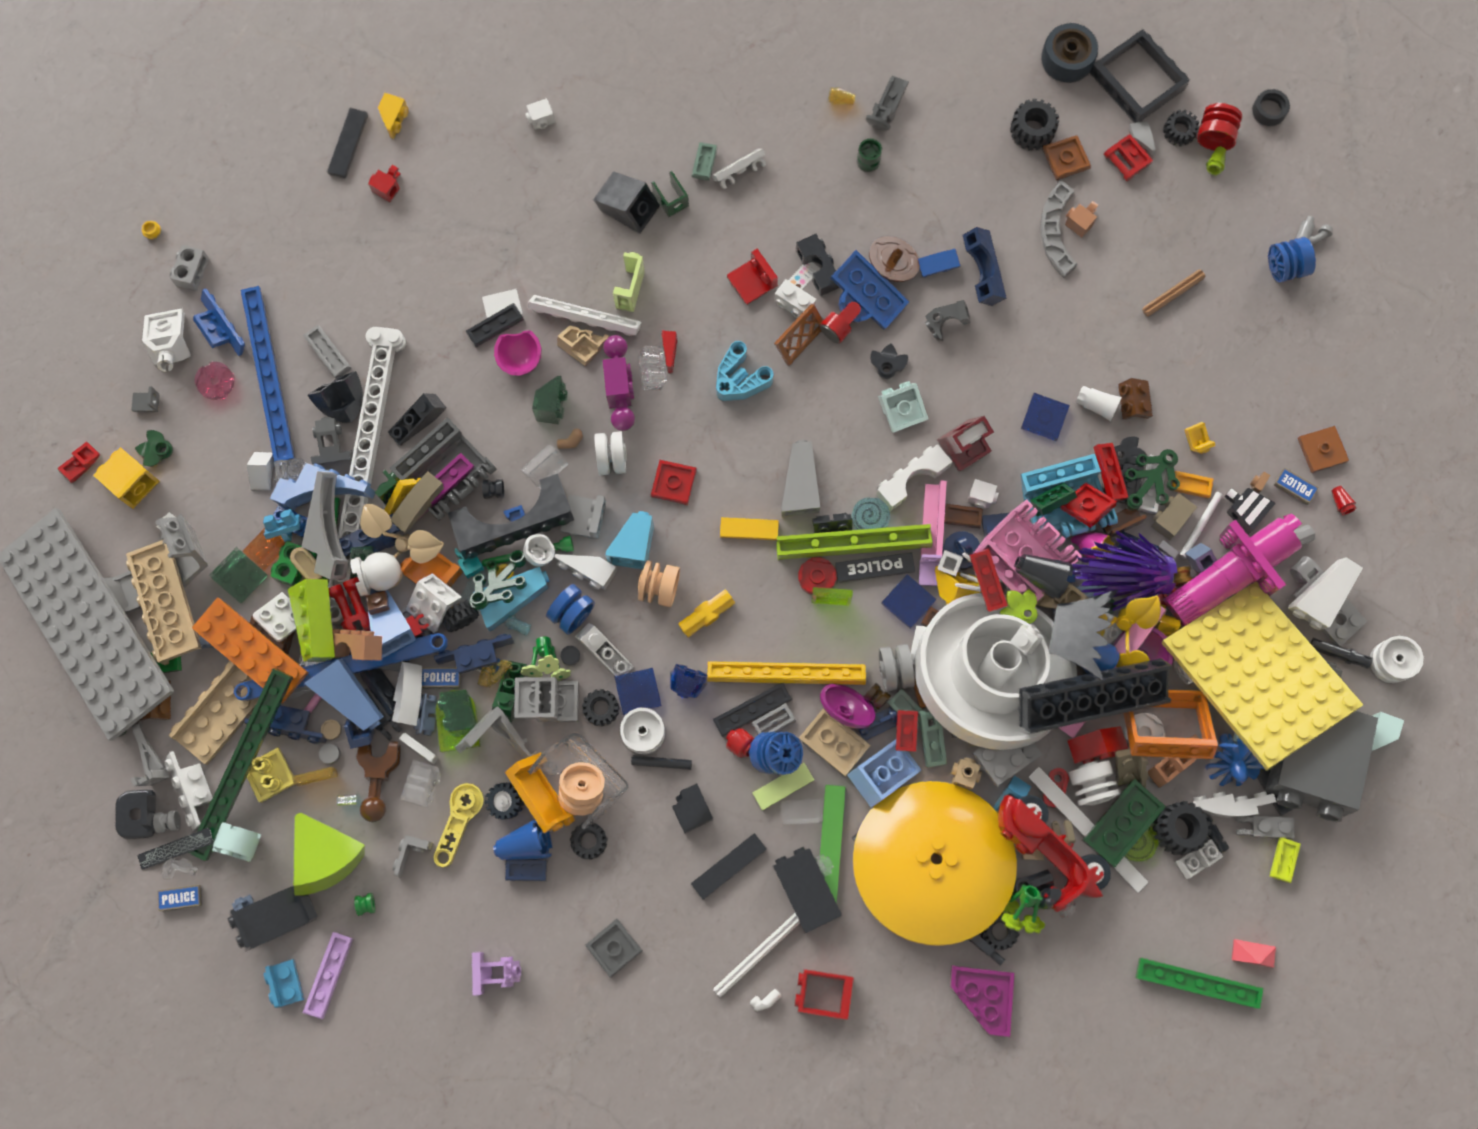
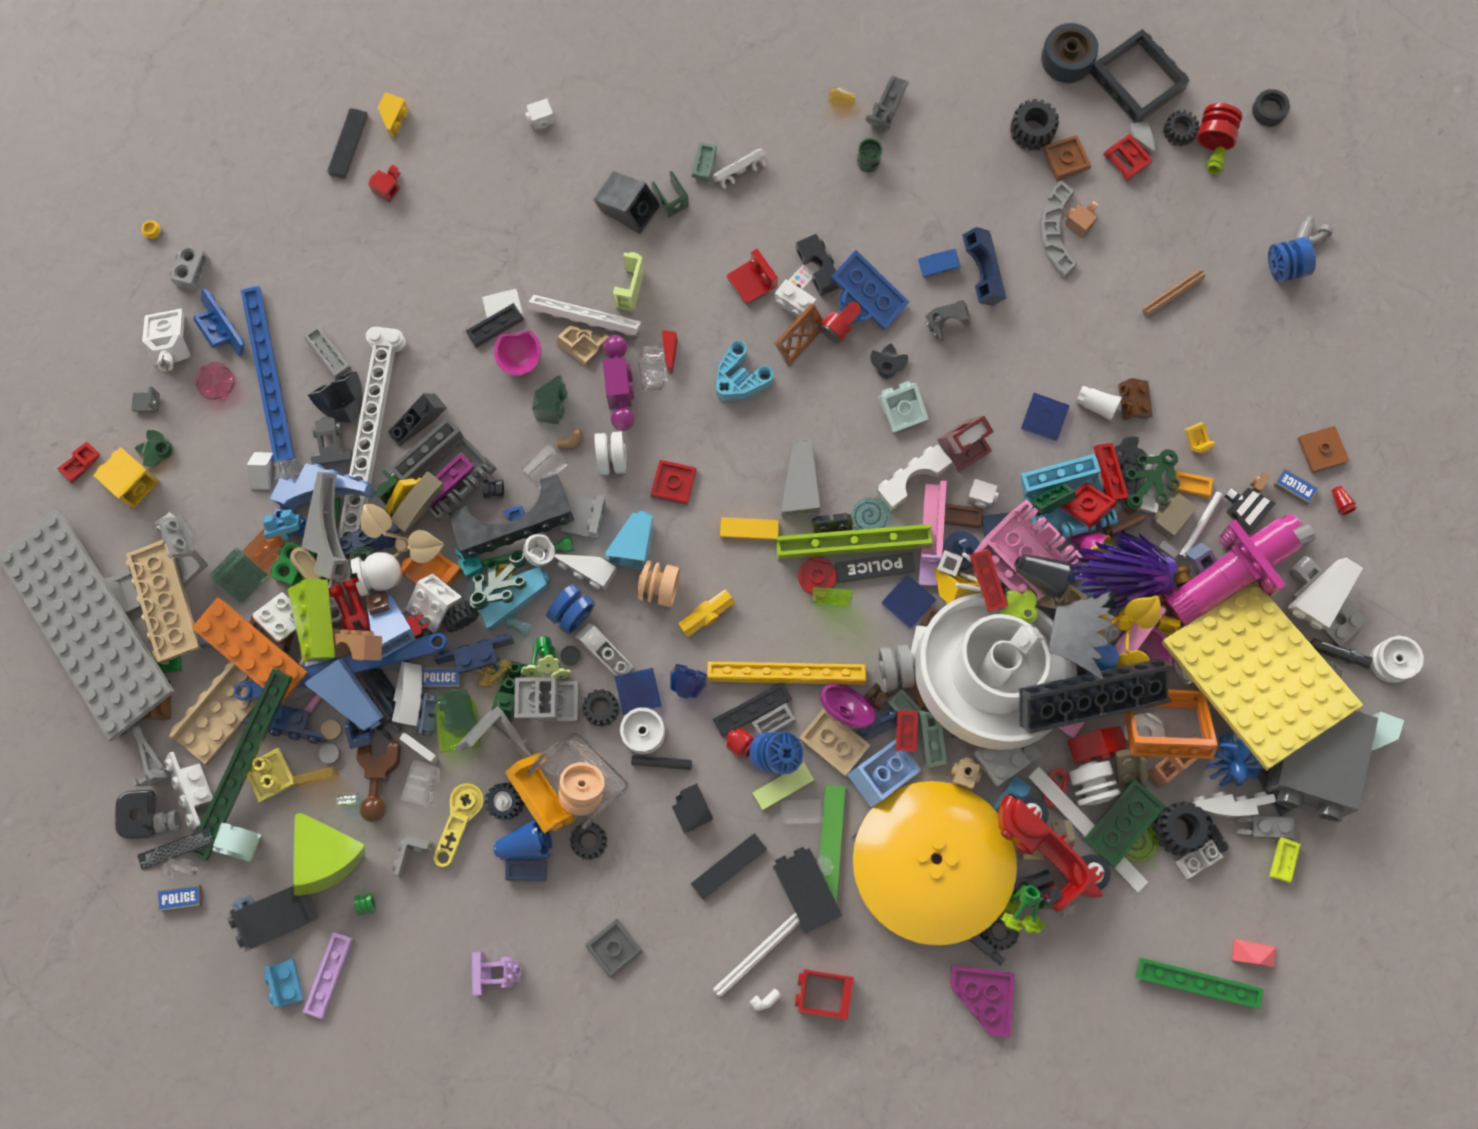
piece [869,236,920,282] -> none

